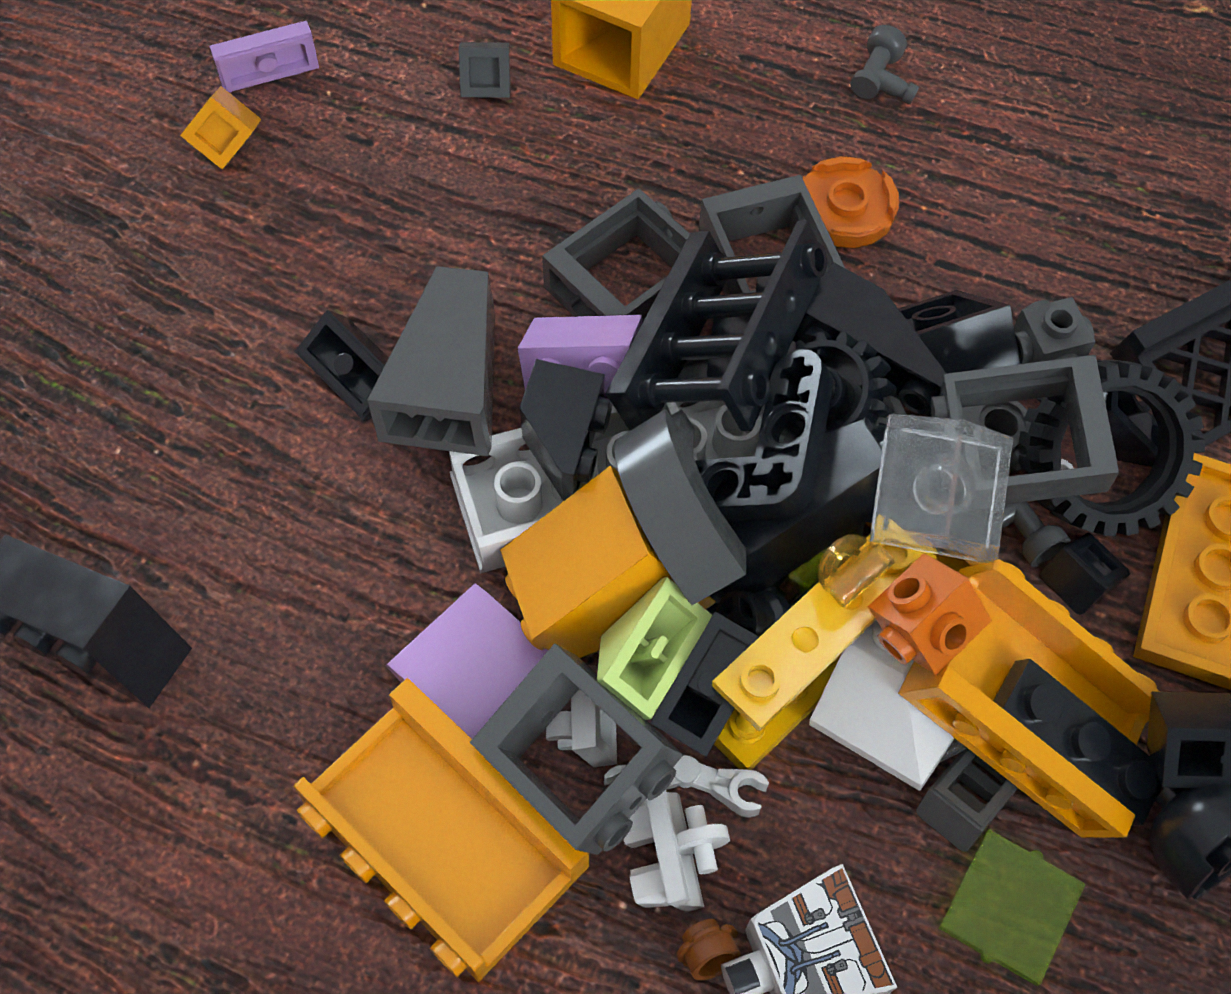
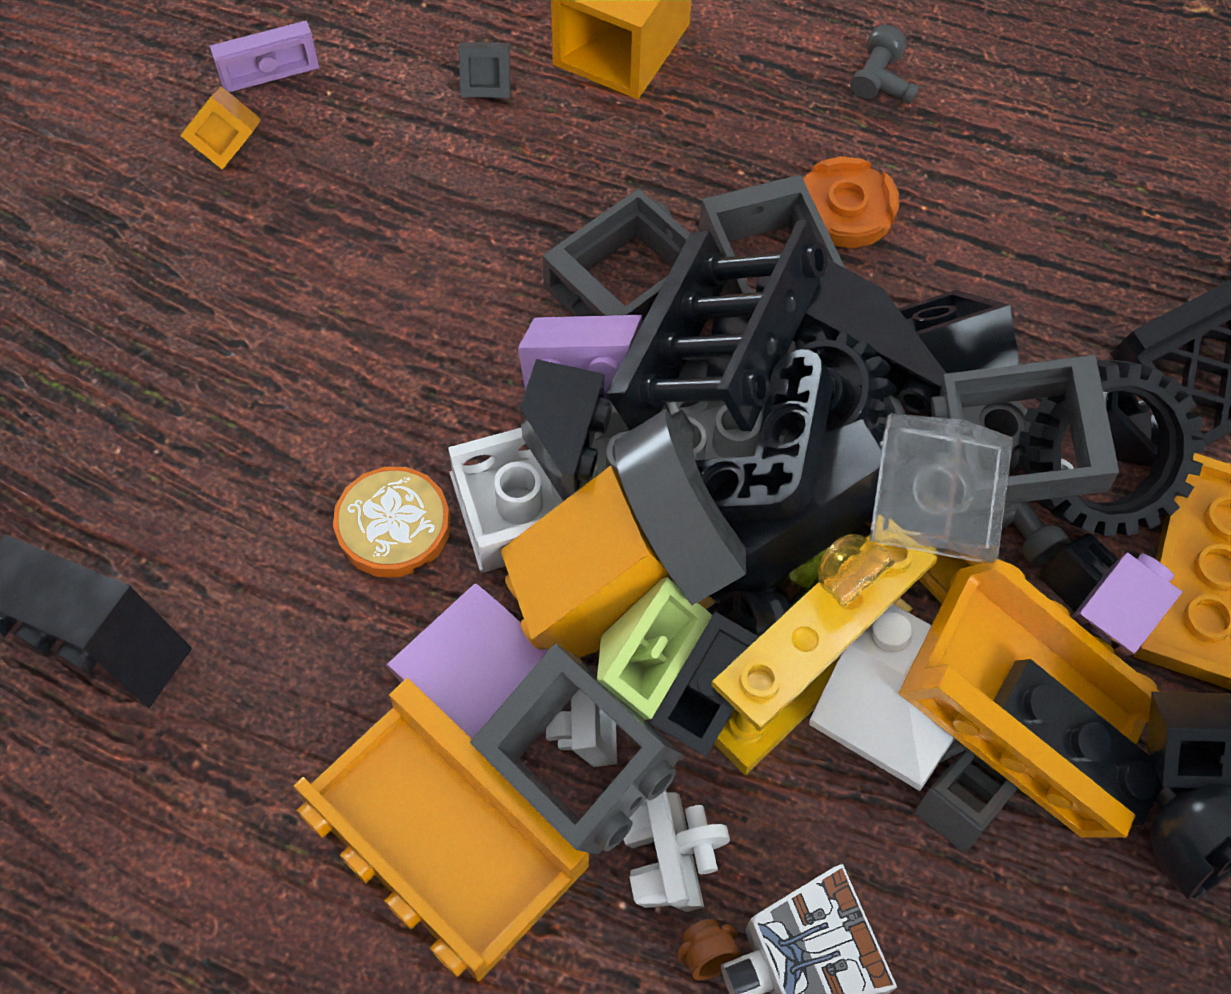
black slope [295,309,389,421] -> none
dark grey slope [367,266,495,456] -> none
white piece [604,755,769,817] -> none
orange brick [868,553,992,675] -> none
clear neon green piece [938,829,1086,986] -> none
dark grey brick [1014,297,1096,364] -> none
none -> tile [333,467,451,578]
none -> lavender brick [1071,552,1183,659]

